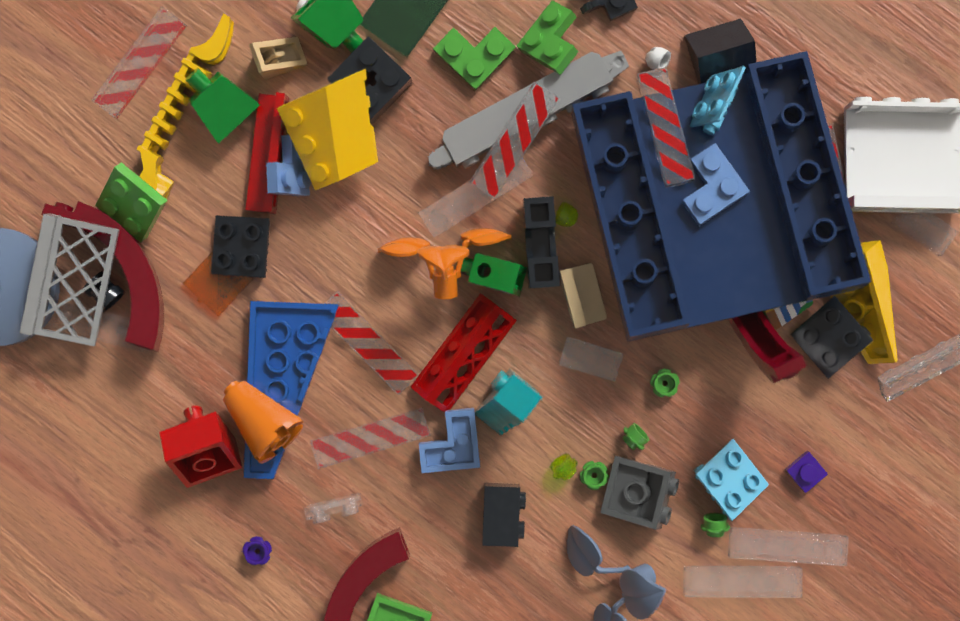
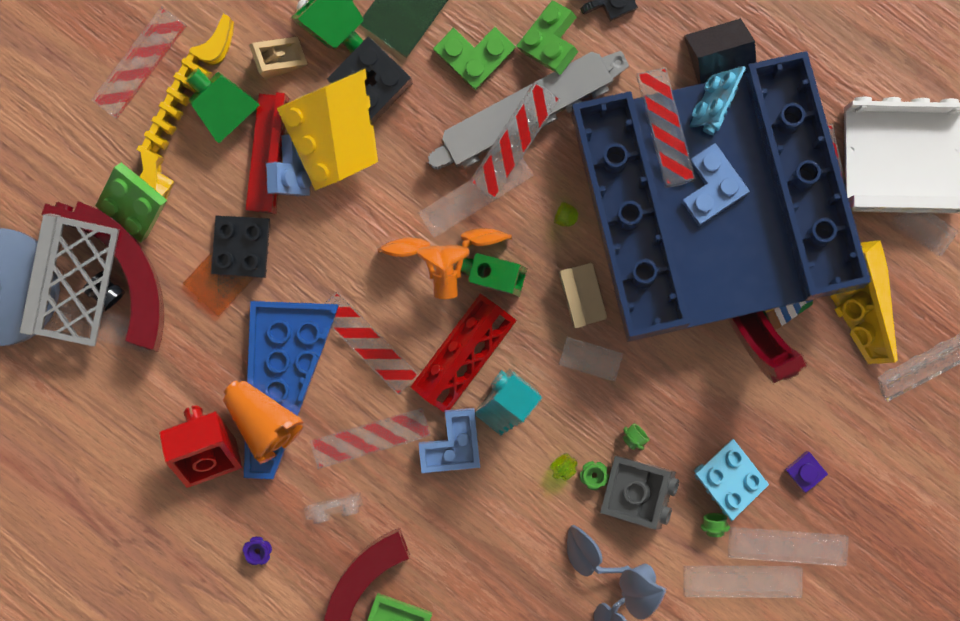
black brick [482,483,526,547] -> none
black arch [522,196,560,289] -> none
white hinge [645,47,671,73] -> none
bright green plate [650,369,680,397] -> none
black hinge [790,296,874,379] -> none

